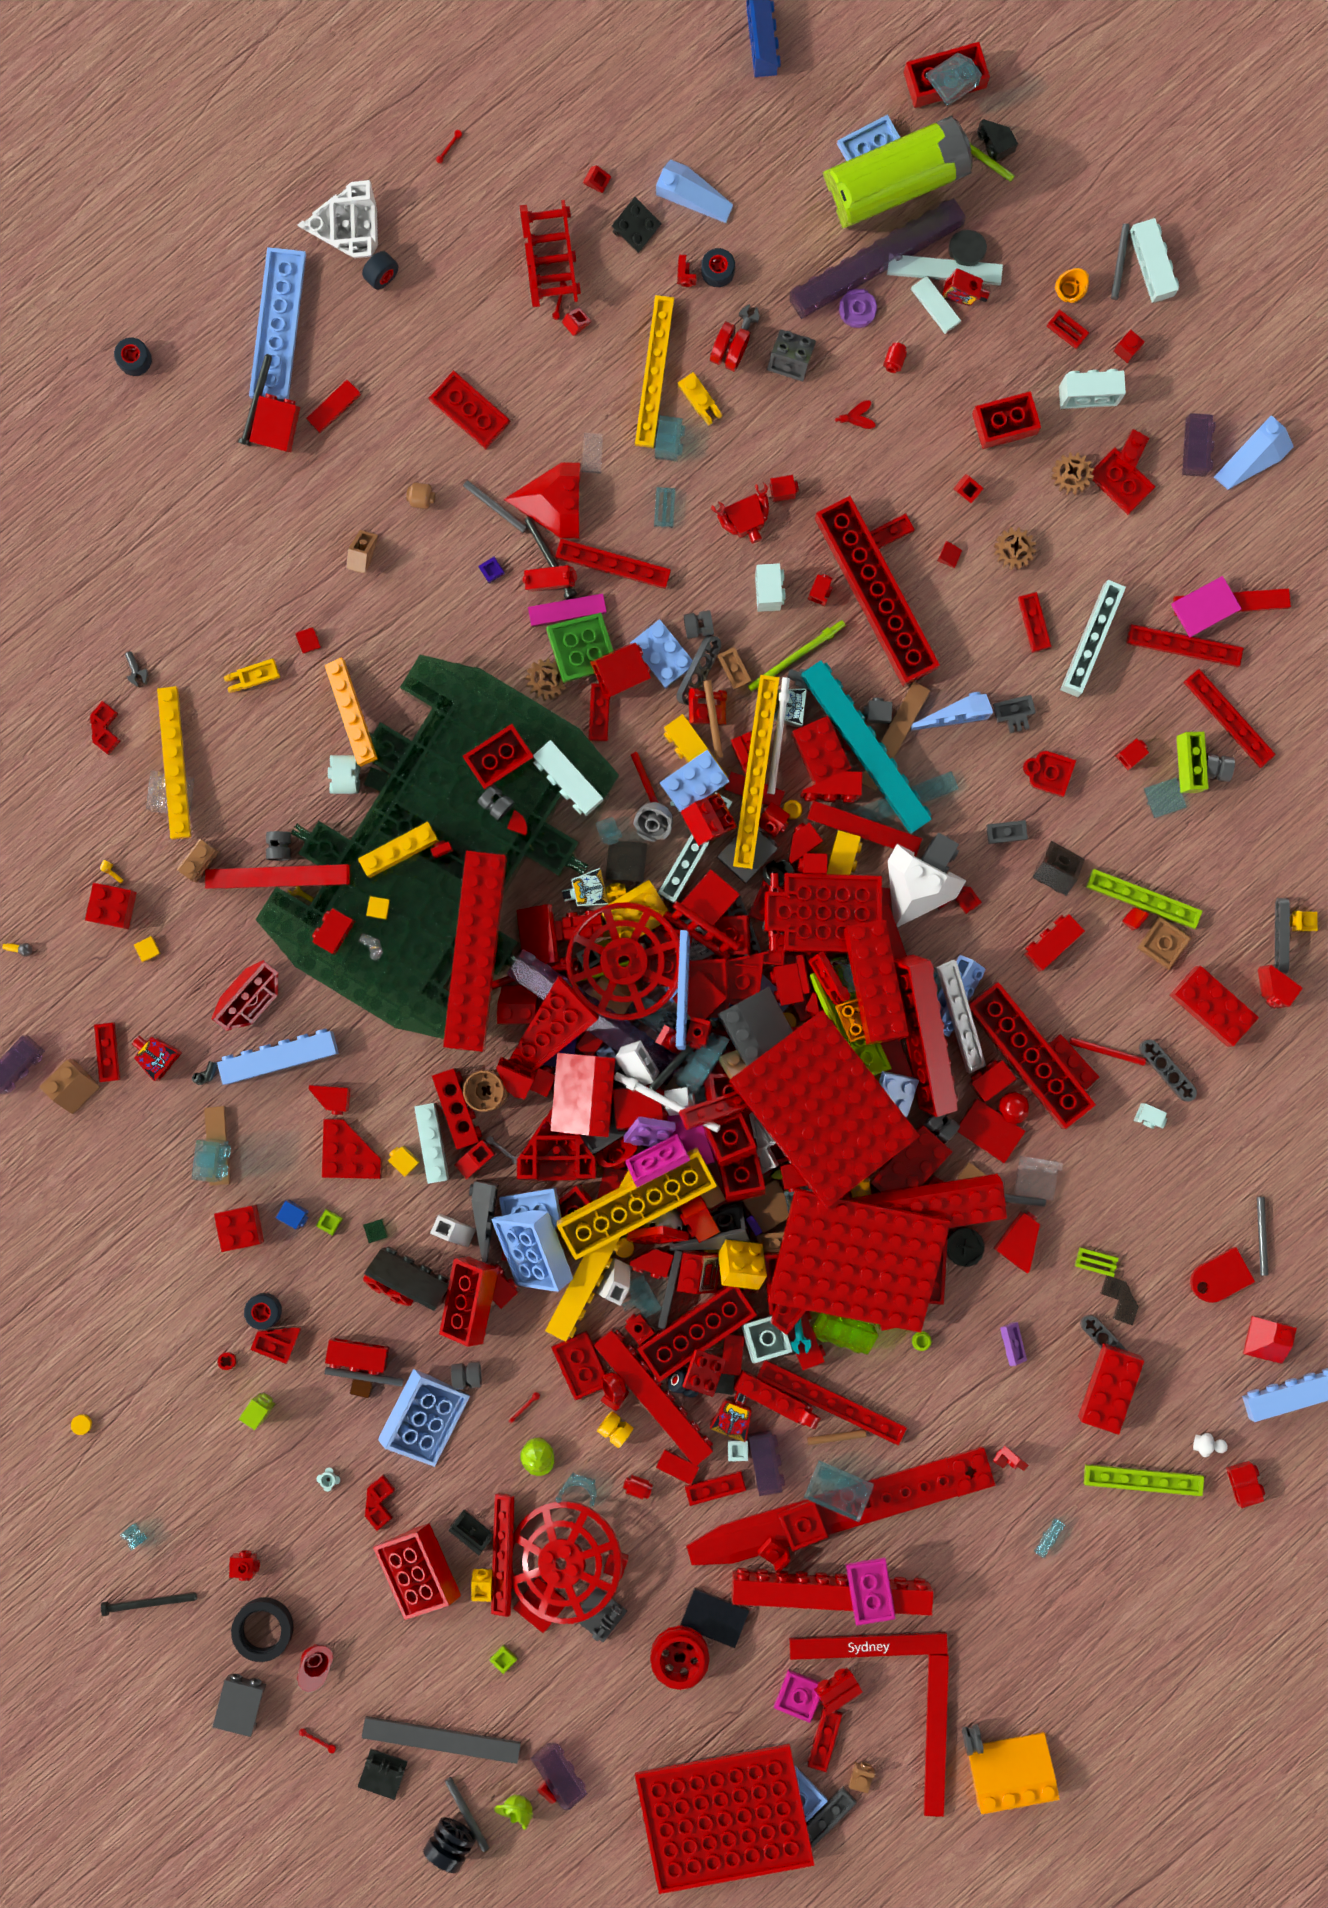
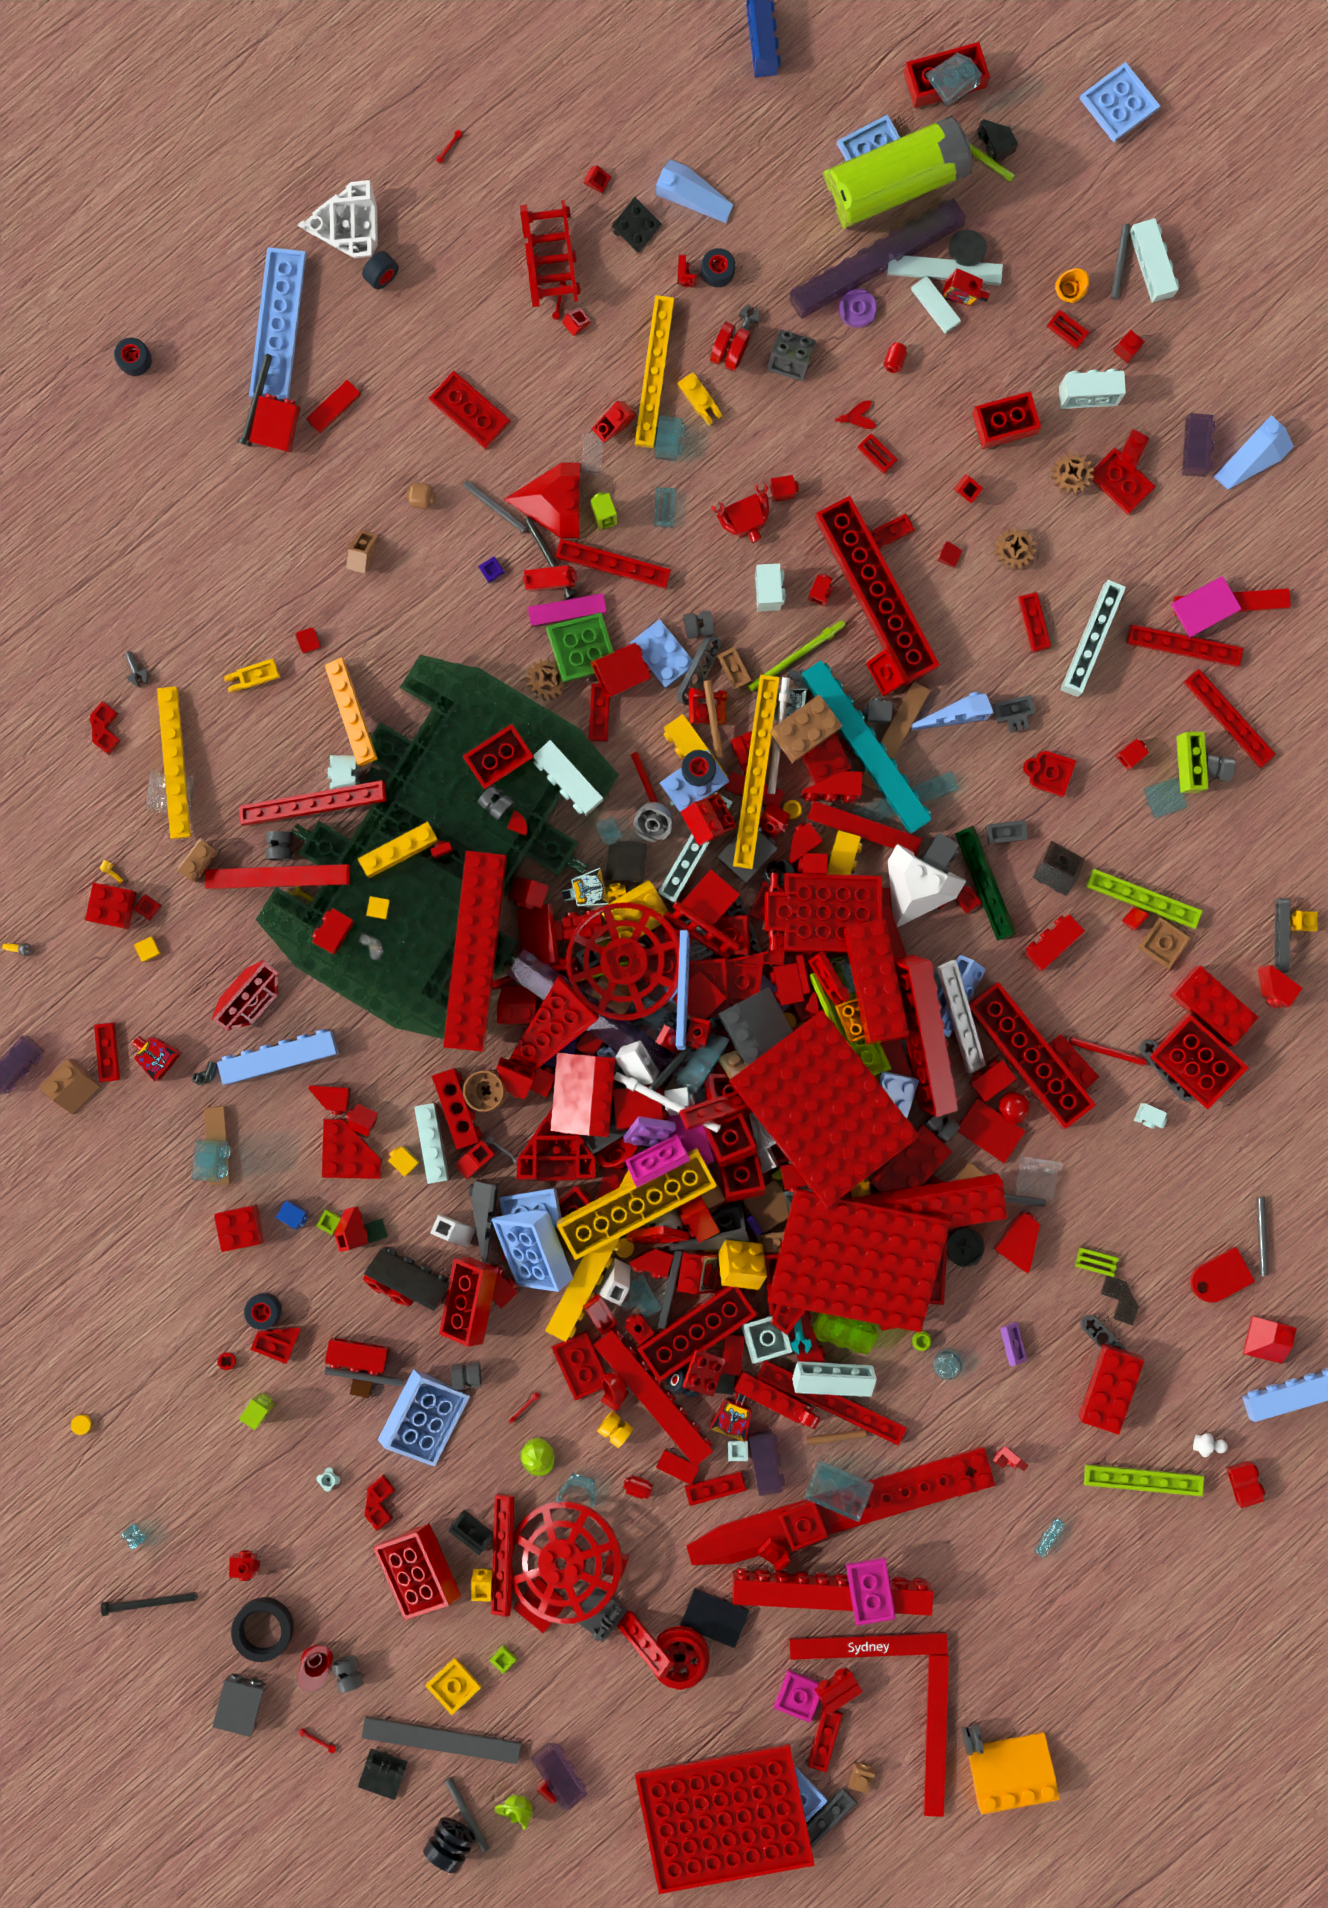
none -> red tile [133,894,162,921]
none -> plate [239,780,386,826]
none -> dark grey wheel [331,1655,364,1693]
none -> red slope [334,1206,369,1252]
none -> red brick [346,1104,378,1137]
none -> yellow plate [425,1657,481,1715]
none -> red brick [508,877,549,910]
none -> red tile [583,1294,618,1336]
none -> red slope [591,401,637,443]
none -> lime brick [591,492,618,530]
none -> red plate [617,1610,675,1679]
none -> black wheel [681,750,717,787]
none -> medium nougat brick [770,694,842,764]
none -> light aqua brick [792,1361,877,1397]
none -> red tile [857,433,898,474]
none -> red tile [866,646,909,697]
none -> clear light blue hair [933,1348,963,1380]
none -> dark green plate [955,826,1016,941]
none -> light blue plate [1079,62,1160,143]
none -> red slope [1149,1012,1249,1110]

